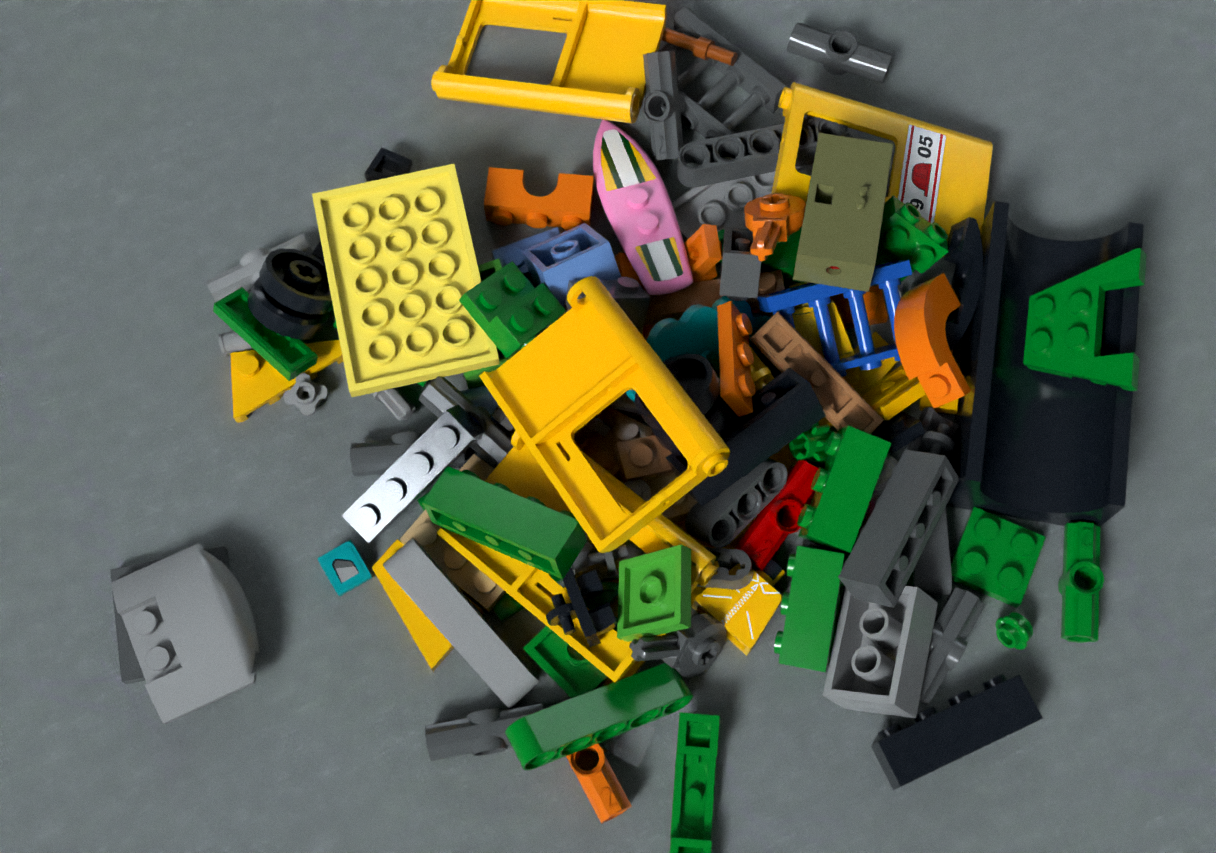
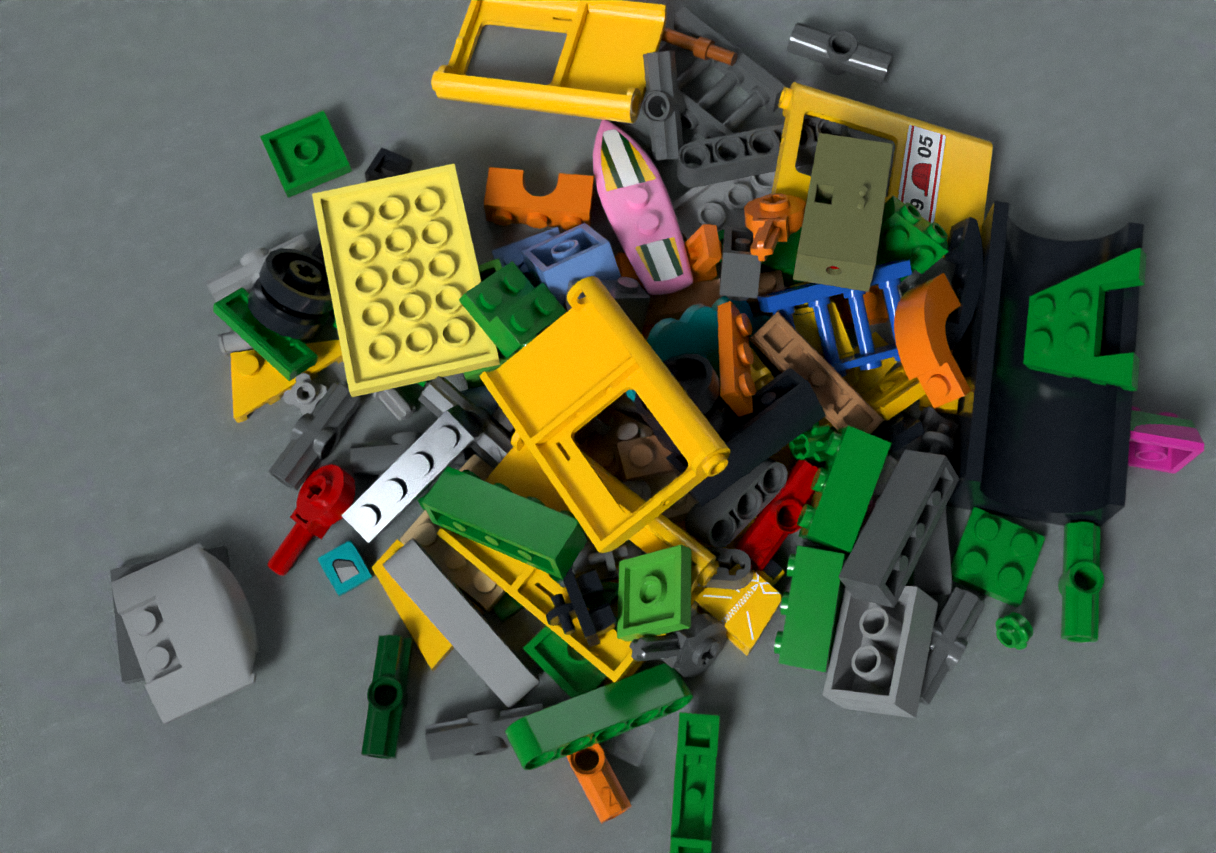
black brick [871,673,1043,790] -> none
none -> green plate [260,110,352,198]
none -> red piece [267,464,355,576]
none -> dark grey piece [268,383,361,491]
none -> dark green piece [361,635,414,759]
none -> dark pink slope [1128,406,1204,474]

